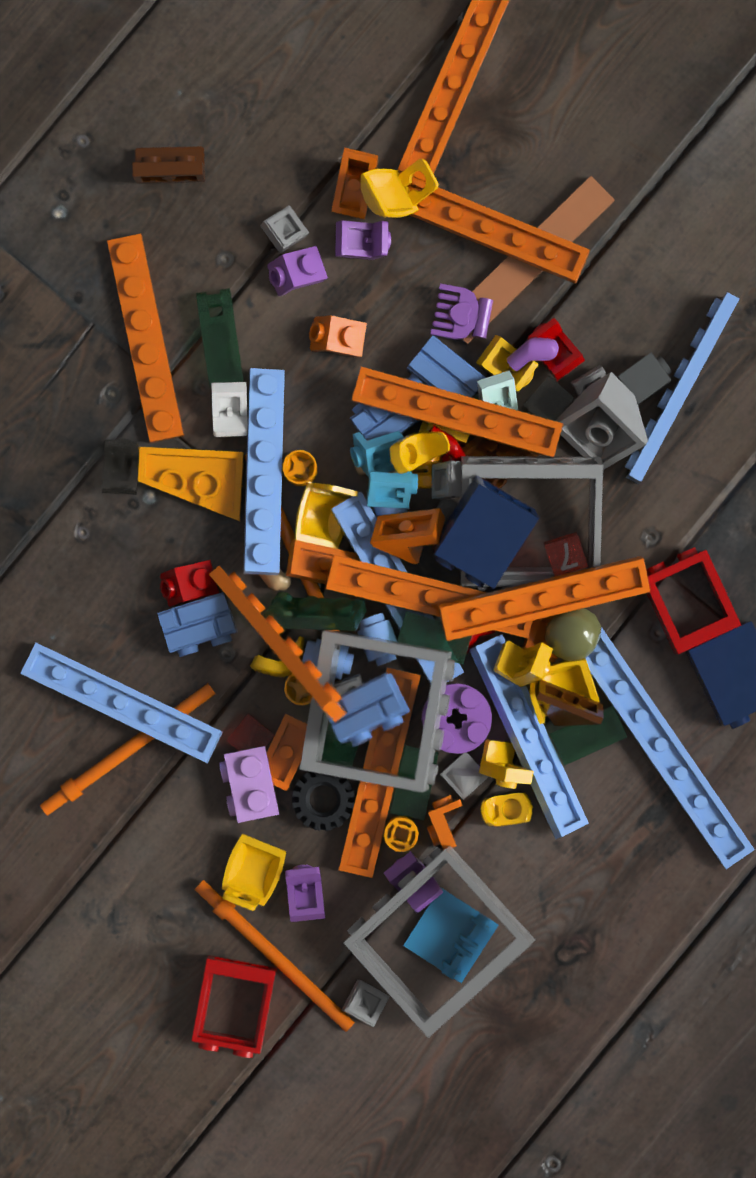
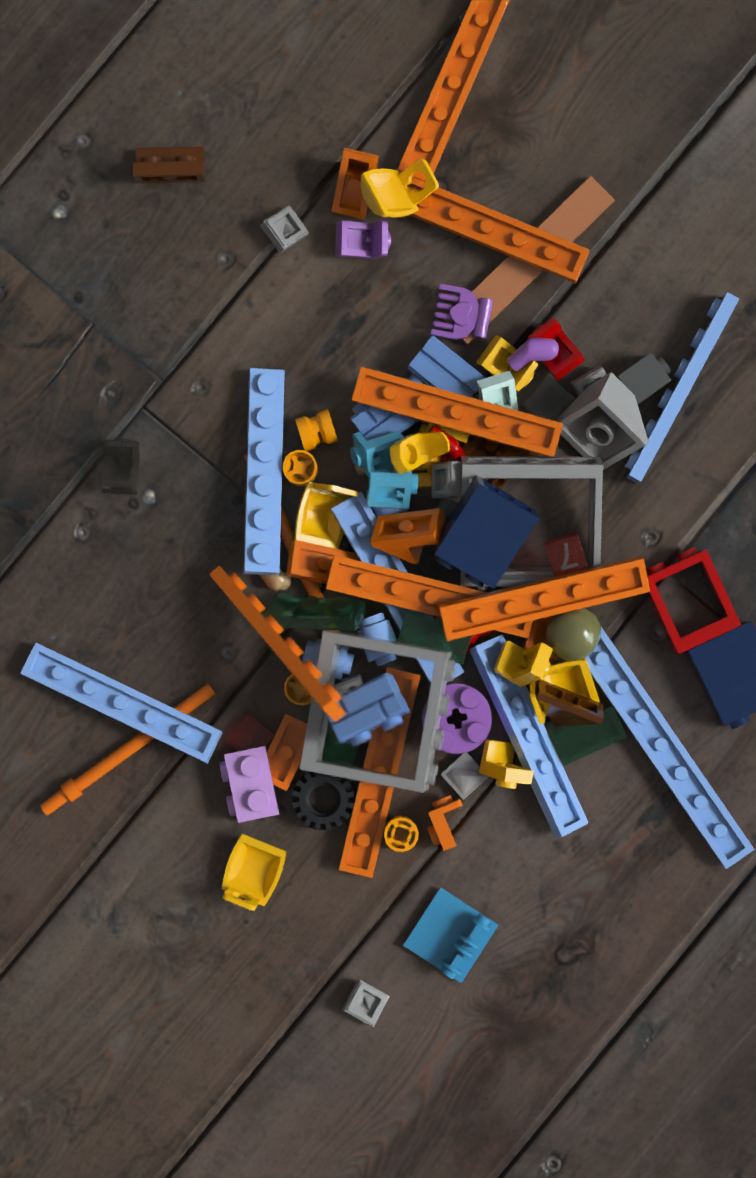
orange plate [107,233,184,443] -> none
light orange wing [138,447,244,522] -> none
medium blue brick [157,592,237,657] -> none
red bracket [160,560,219,607] -> none
red window [192,955,277,1058] -> none
orange bar [194,880,355,1032] -> none
clear green plate [196,288,244,388] -> none
white bracket [212,382,248,437] -> none
yellow hair [250,636,305,677] -> none
medium lavender bracket [268,246,328,296] -> none
medium lavender bracket [285,865,325,922] -> none
orange bracket [309,315,367,357] -> none
light grey window [344,846,535,1038] -> none
medium lavender bracket [384,851,443,912] -> none
clear green plate [390,745,439,820] -> none
yellow hair [481,792,533,827] -> none
none -> light orange wheel [295,409,338,451]

